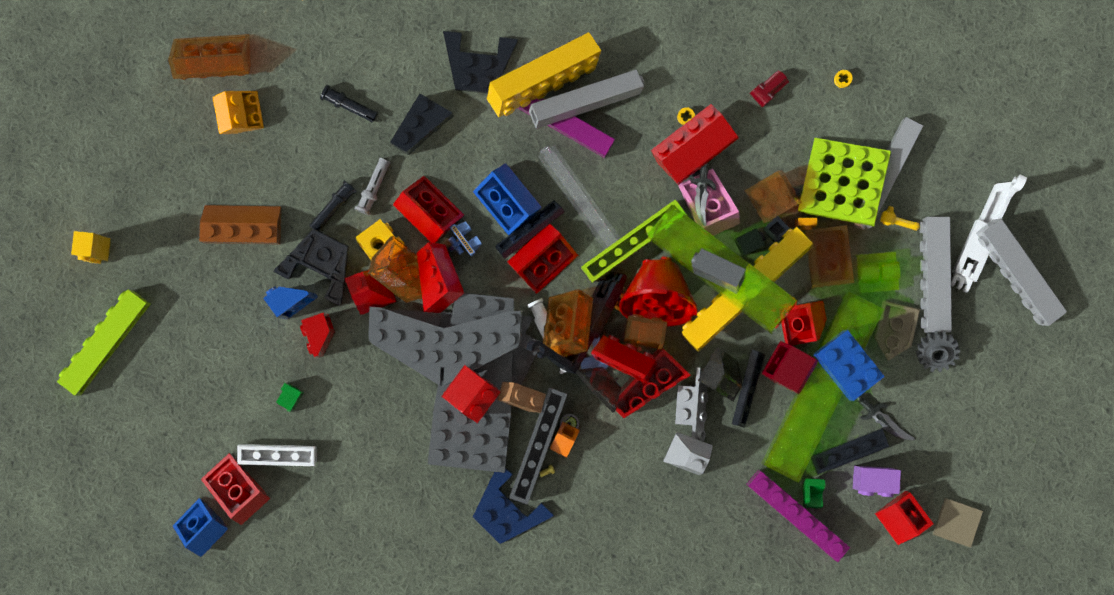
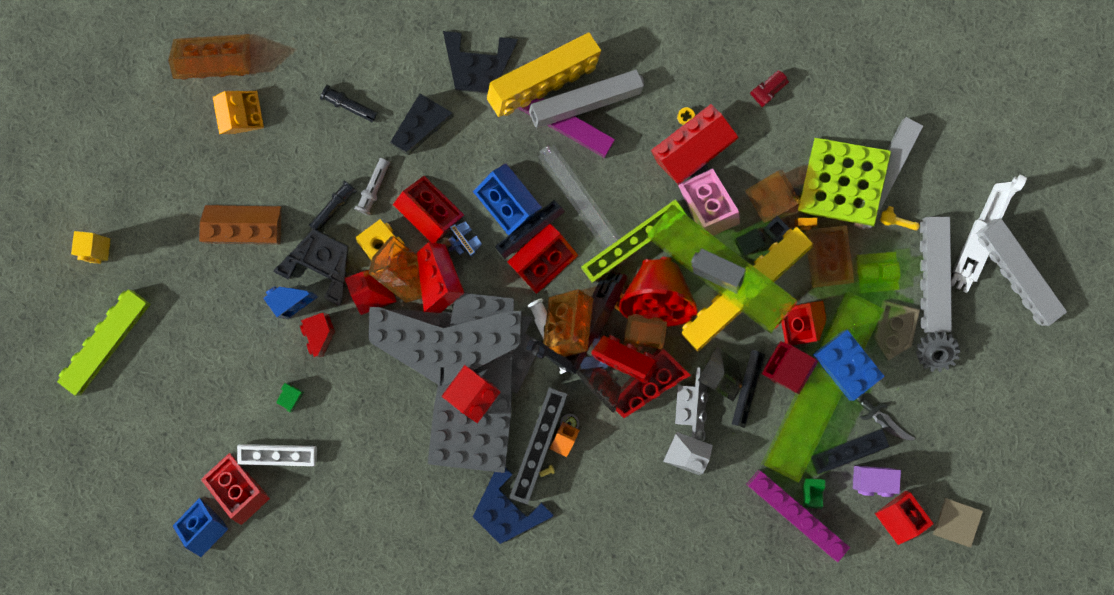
medium nougat brick [497,382,546,413] -> none
piece [689,163,716,226] -> none
yellow bush [834,70,852,88] -> none

